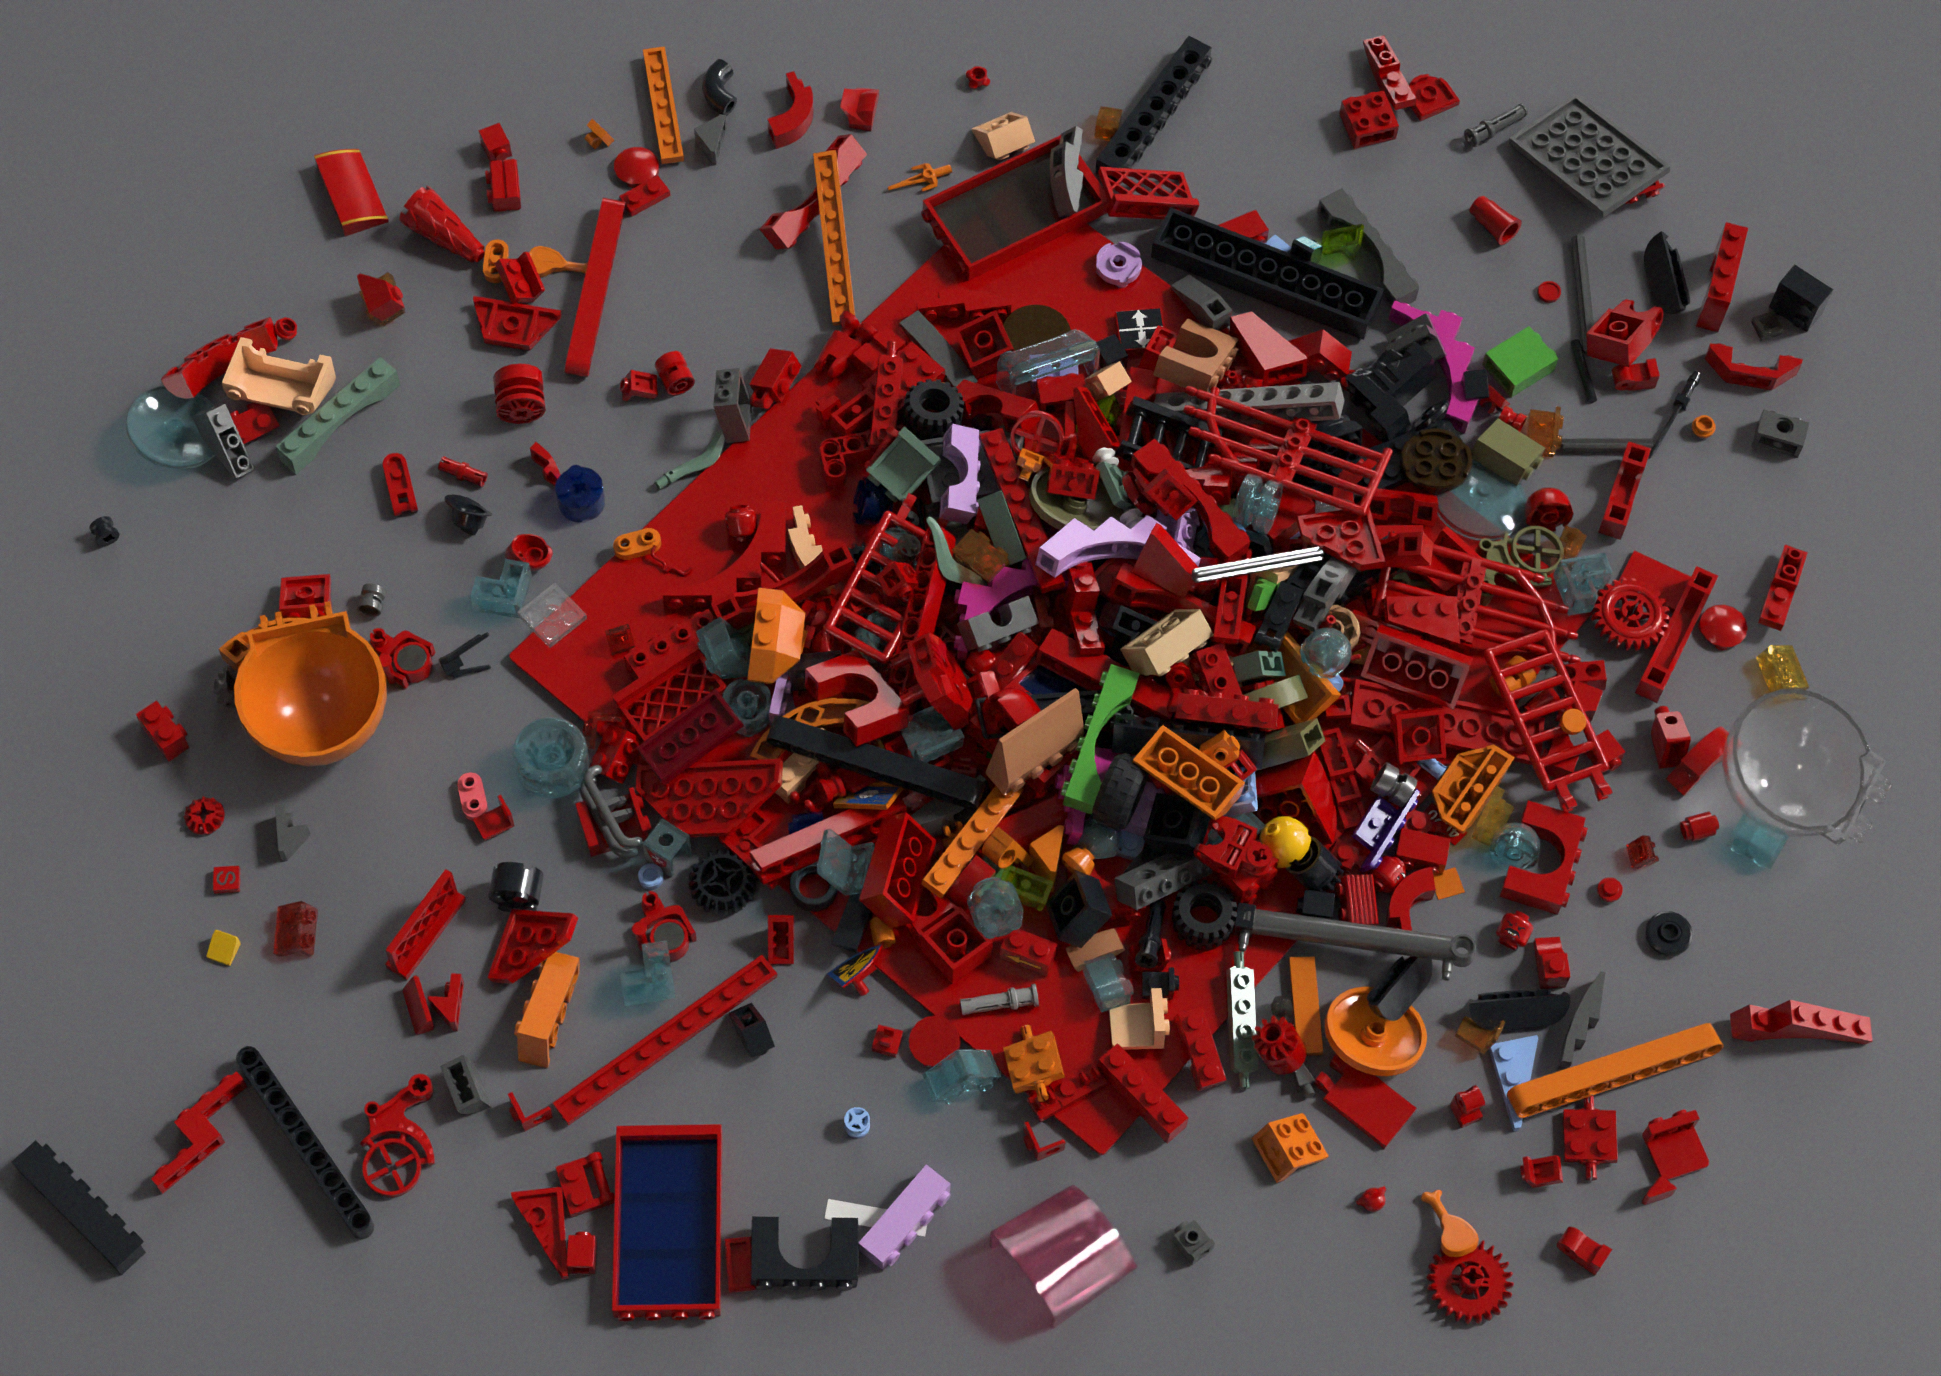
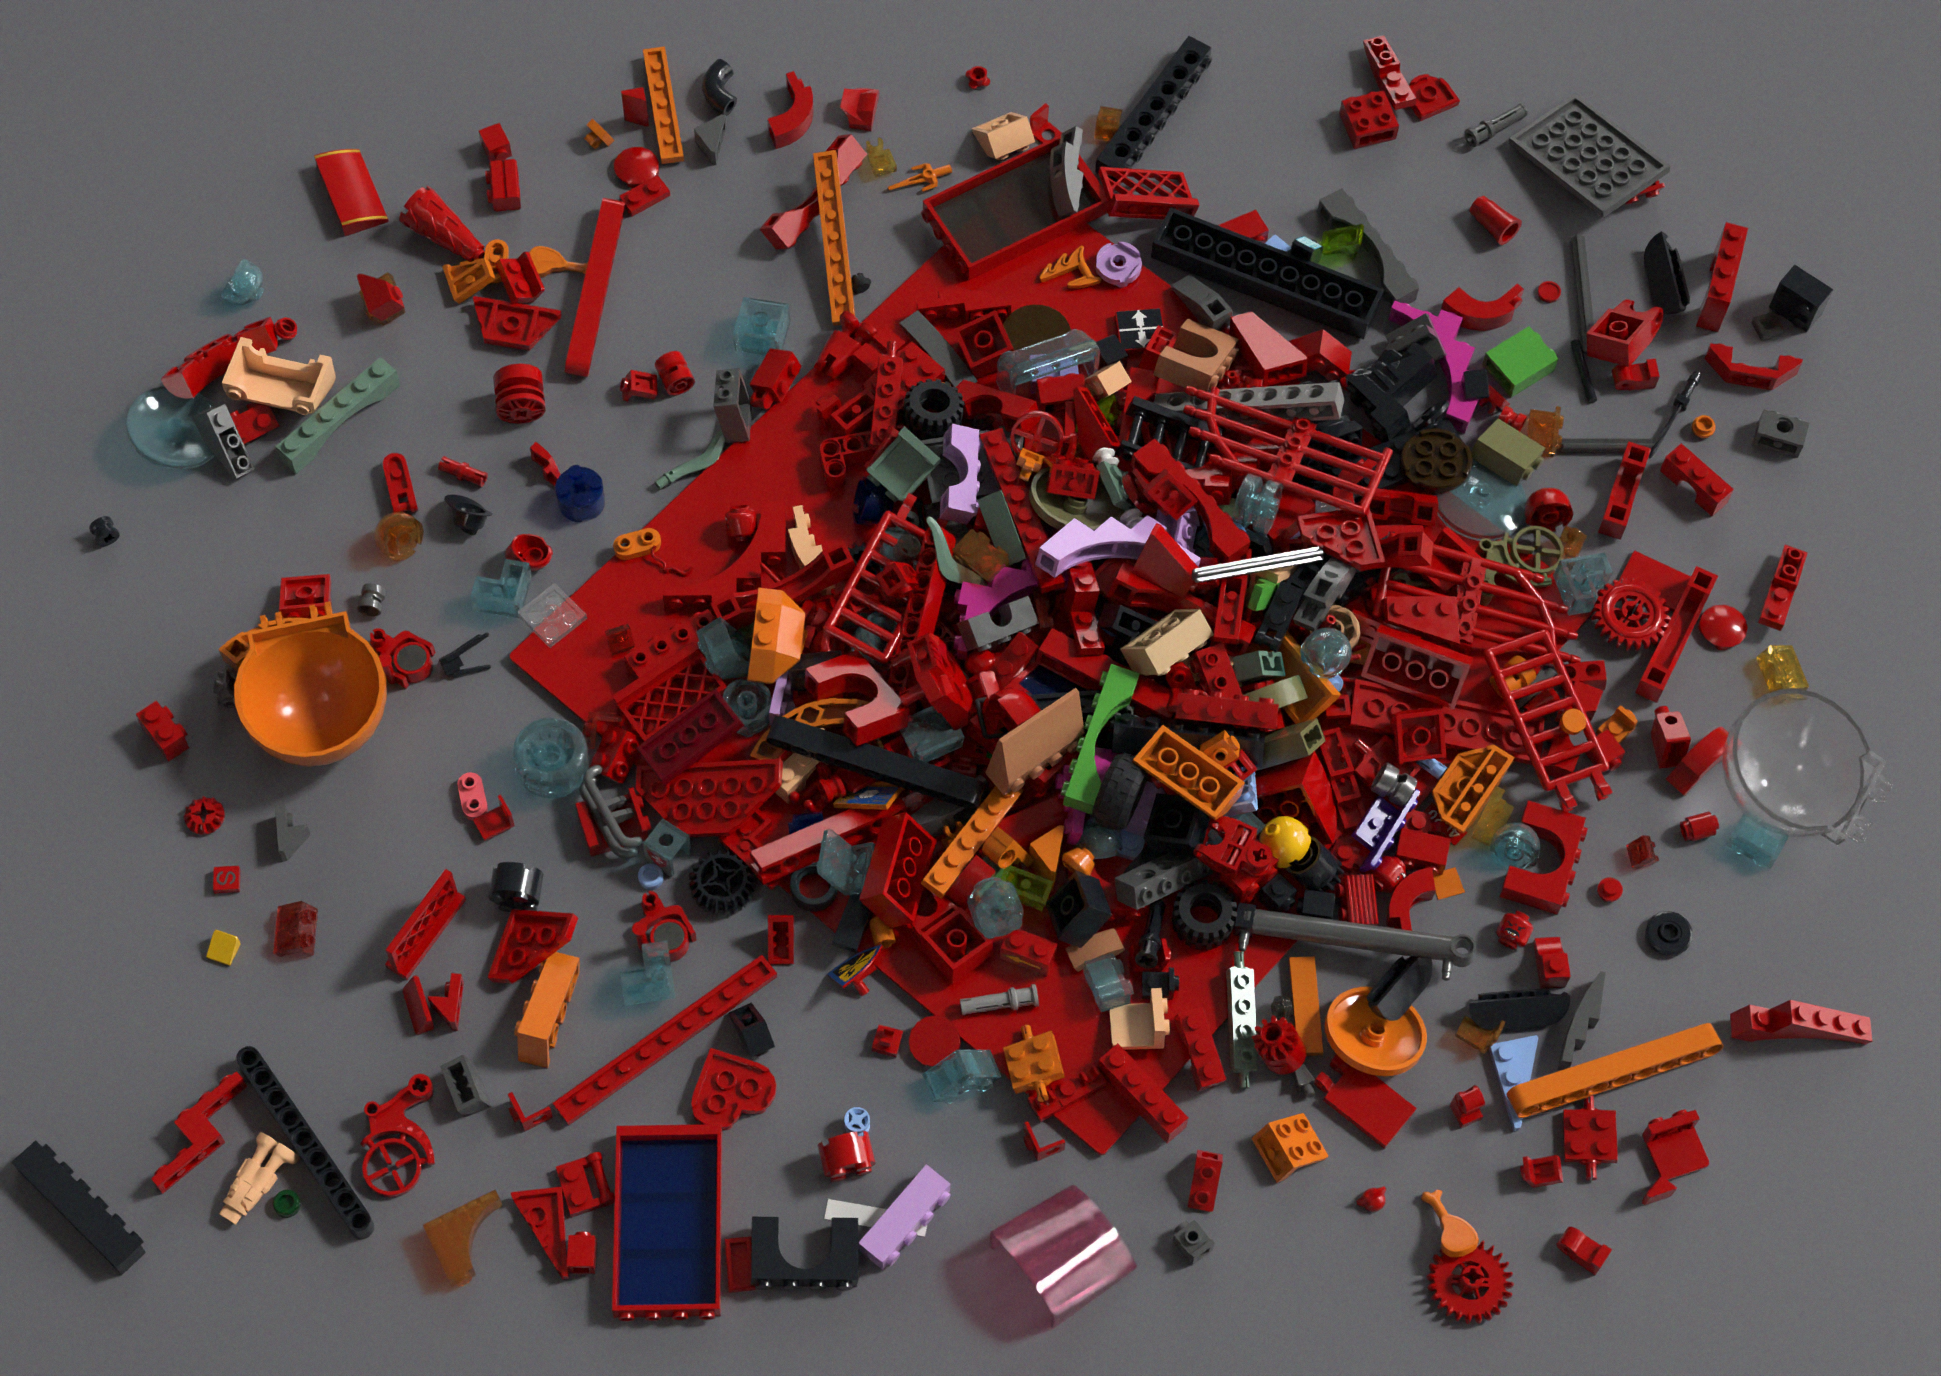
none -> light nougat piece [219,1132,300,1225]
none -> clear light blue cylinder [221,258,265,306]
none -> dark green tile [273,1190,301,1218]
none -> clear orange cylinder [374,511,424,561]
none -> clear orange arch [423,1189,502,1287]
none -> orange wing [442,258,496,304]
none -> red slope [621,87,649,127]
none -> red plate [691,1048,777,1130]
none -> clear light blue brick [733,297,791,355]
none -> red brick [817,1131,876,1182]
none -> black piece [851,273,871,293]
none -> clear yellow plate [866,137,897,177]
none -> red bracket [1030,103,1062,144]
none -> orange piece [1040,246,1101,289]
none -> red bracket [1188,1149,1223,1212]
none -> black brick [1258,873,1297,912]
none -> red arch [1440,283,1524,331]
none -> orange bracket [1596,705,1638,744]
none -> red arch [1660,443,1734,517]

